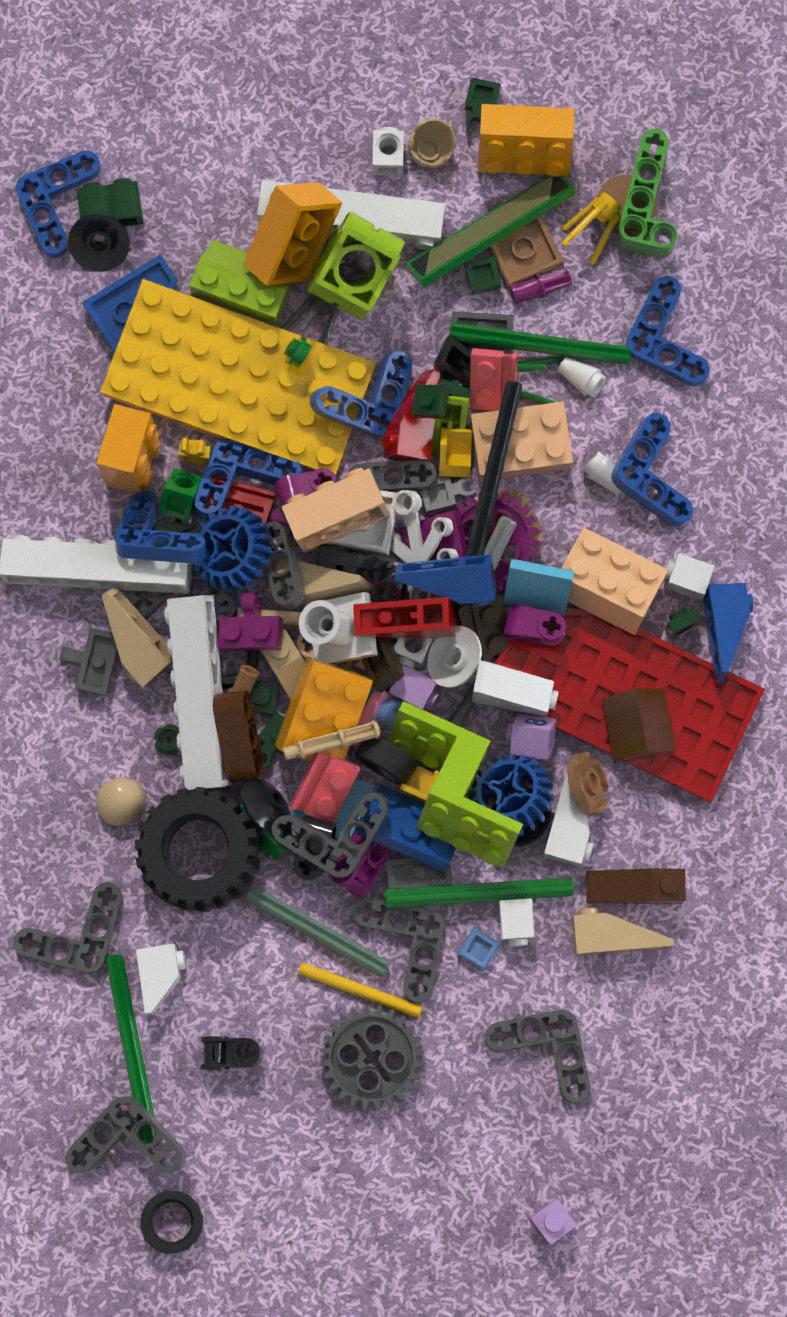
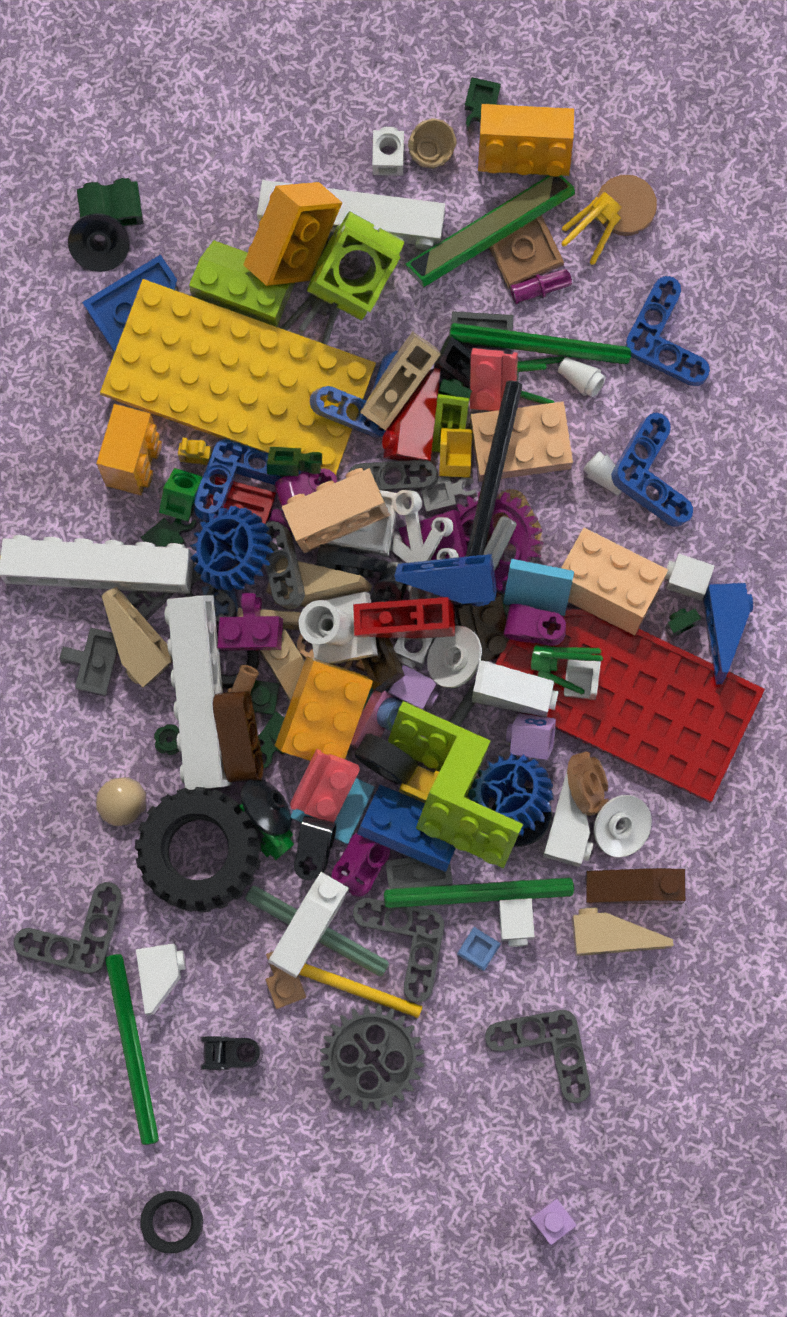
blue beam [16,150,101,258] -> none
dark grey beam [65,1096,186,1173] -> none
blue beam [115,491,206,563] -> none
dark grey beam [272,792,390,878] -> none
tan piece [282,720,380,760] -> none
green plate [284,336,312,367] -> none
dark green plate [411,384,450,419] -> none
dark green plate [464,256,502,295] -> none
reddish brown slope [601,689,676,763] -> none
bright green beam [617,129,677,258] -> none
none -> medium nougat plate [265,951,307,1009]
none -> dark green plate [267,447,322,477]
none -> white slope [268,872,349,978]
none -> tan slope [360,331,441,430]
none -> green plant [531,645,603,695]
none -> white panel [564,660,601,700]
none -> white dish [594,795,652,857]

